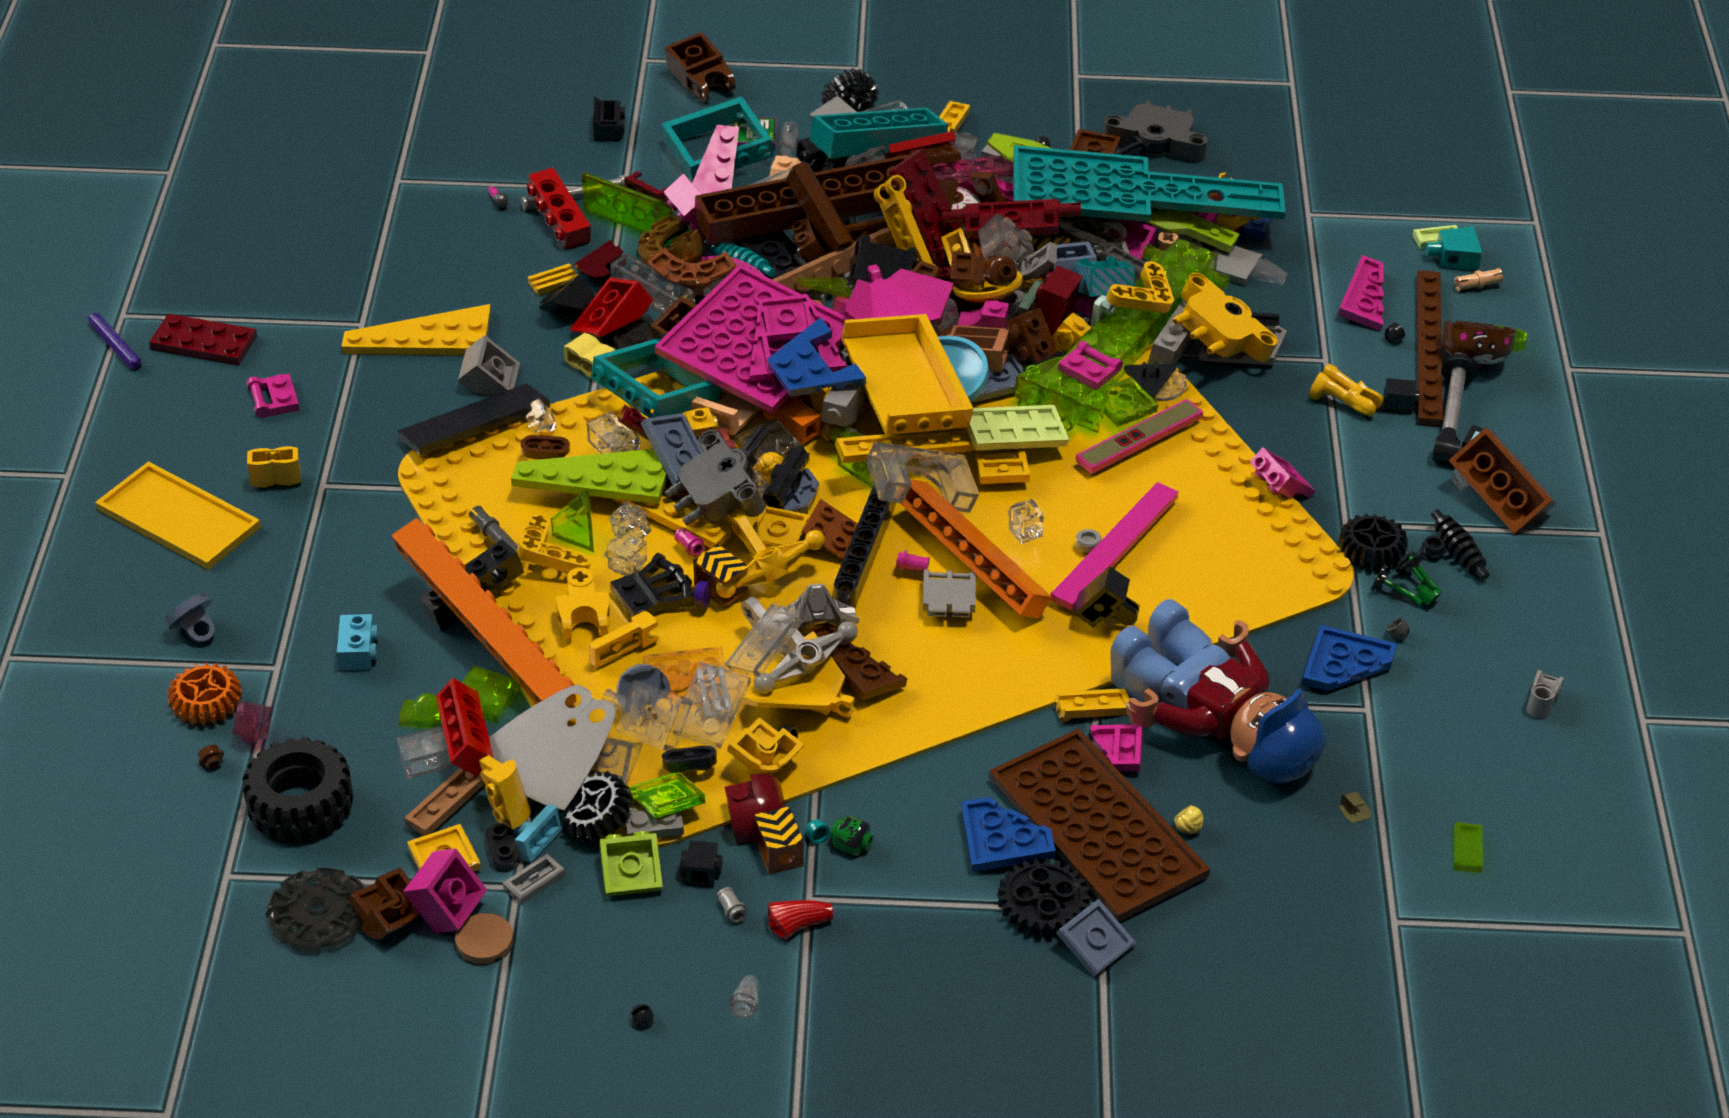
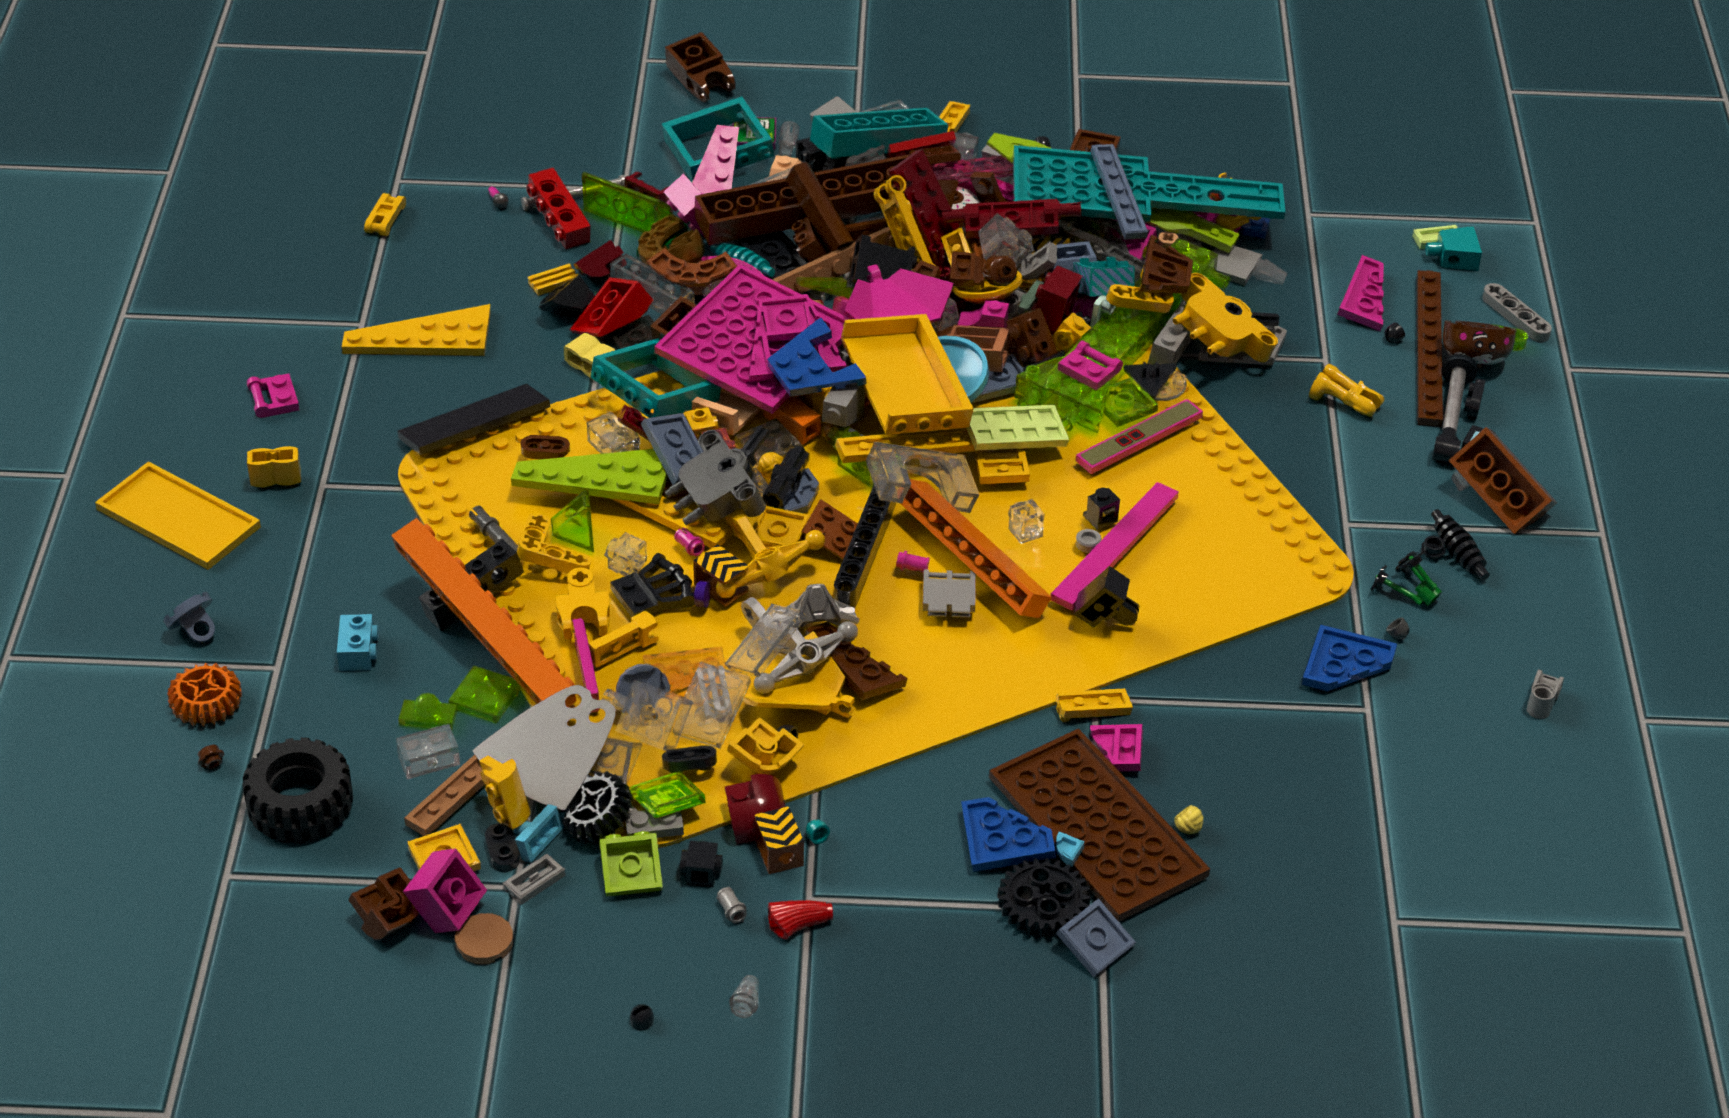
dark purple axle [88,312,142,370] -> none
dark red plate [149,313,257,365] -> none
clear pink brick [232,701,274,743] -> none
clear smoke plate [266,867,365,952] -> none
red brick [436,678,494,777] -> none
light grey slope [458,335,520,395] -> none
clear tile [526,398,557,433] -> none
black window [593,96,625,141] -> none
clear brick [609,501,652,547] -> none
black gear [821,68,879,112] -> none
green head [830,815,874,856] -> none
dark grey piece [1103,101,1207,163] -> none
piece [1110,599,1326,784] -> none
dark pink plate [1250,447,1316,499] -> none
black gear [1338,513,1408,572] -> none
olive piece [1338,791,1371,823] -> none
black brick [1383,378,1420,414] -> none
clear neon green tile [1453,822,1483,873] -> none
light nougat pin [1454,268,1503,291] -> none
none -> yellow plate [364,193,406,236]
none -> dark pink tile [573,618,600,713]
none -> medium azure tile [1056,832,1084,867]
none -> black brick [1083,488,1120,530]
none -> sand blue tile [1091,144,1148,239]
none -> reddish brown wing [1140,235,1193,294]
none -> black plate [1464,378,1486,418]
none -> light grey beam [1482,283,1552,342]

